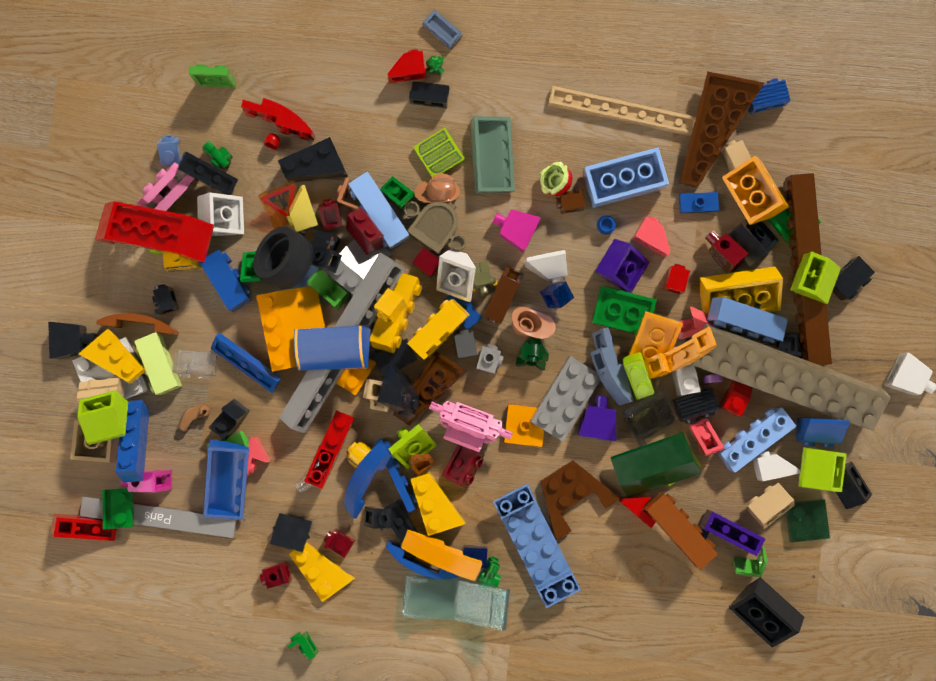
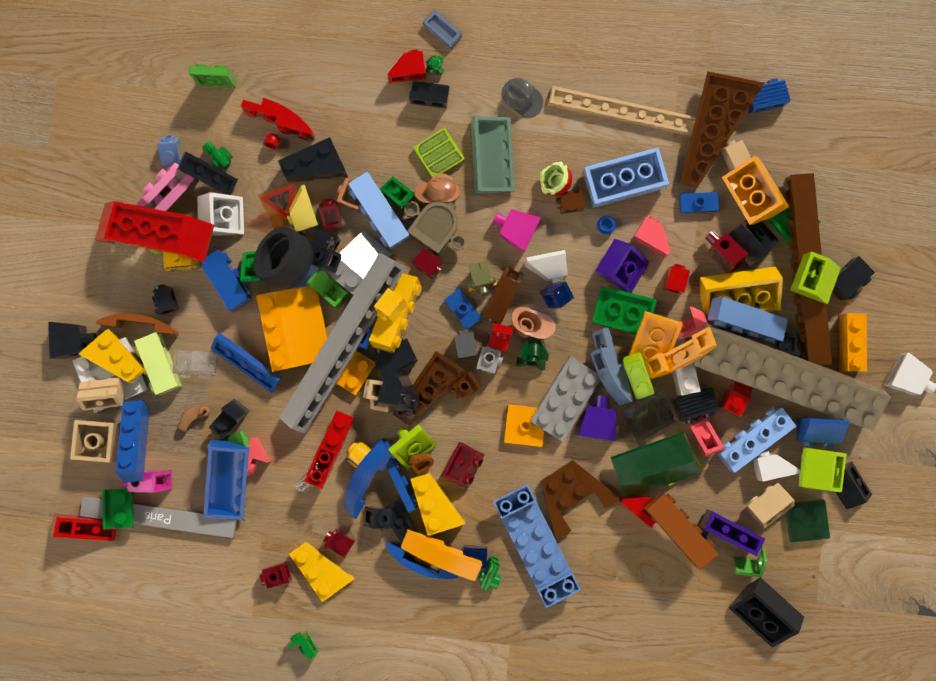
lime slope [77,390,128,445] -> none
black piece [270,513,312,553] -> none
slope [294,325,370,371] -> none
dark red brick [346,208,384,255] -> none
clear light blue windscreen [402,576,510,631] -> none
yellow wedge [407,299,470,360] -> none
bright pink piece [429,401,513,452] -> none
white slope [436,248,476,302] -> none
medium lavender tile [703,374,723,385] -> none
none -> reddish brown brick [450,371,481,400]
none -> red slope [489,323,513,351]
none -> dark grey piece [502,78,544,117]
none -> light orange brick [839,313,867,372]

